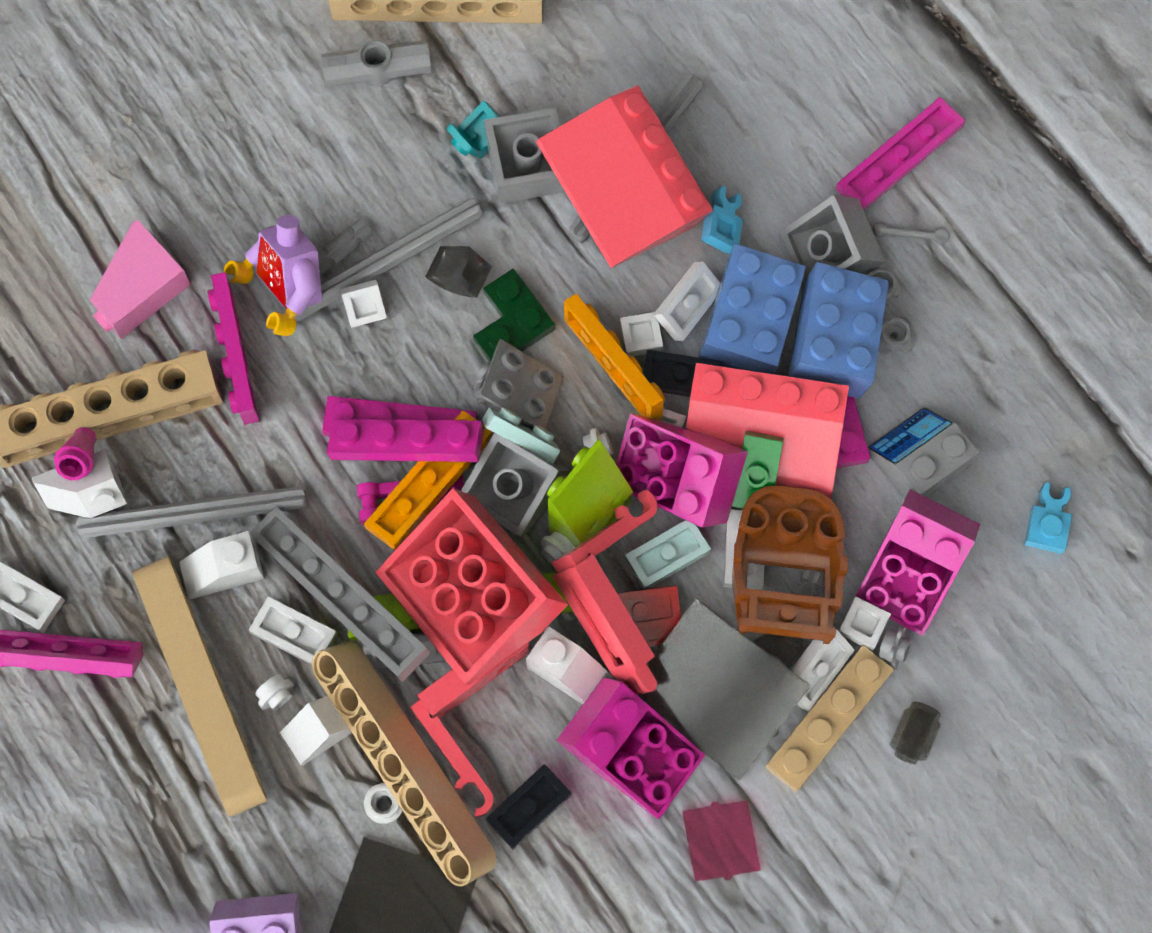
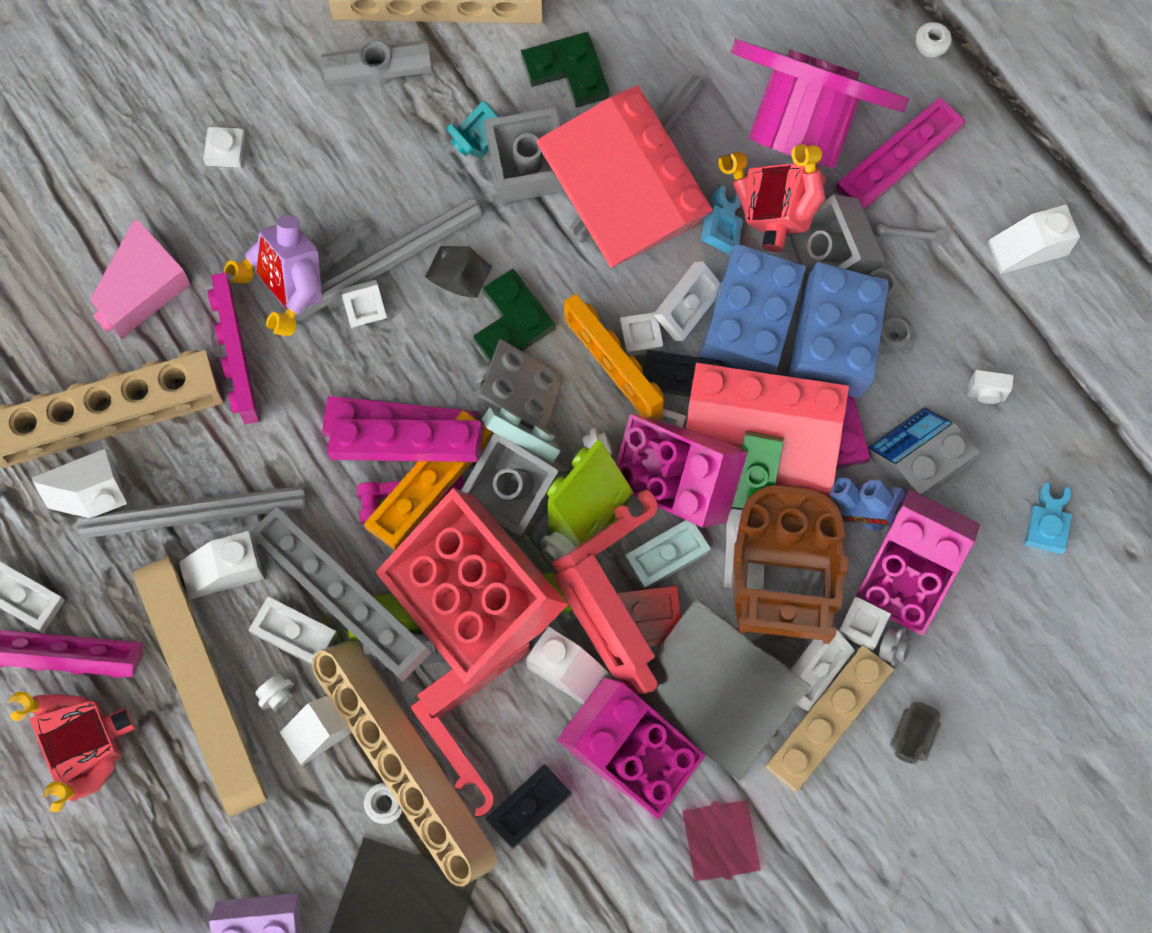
dark pink cone [54,427,97,480] -> none
none -> torso [7,691,135,813]
none -> white plate [203,127,245,168]
none -> dark green plate [521,32,610,108]
none -> torso [718,144,826,252]
none -> dark pink piece [730,38,910,168]
none -> medium blue hips [829,477,906,531]
none -> white plate [915,22,951,58]
none -> white plate [967,370,1014,404]
none -> white slope [988,204,1080,274]

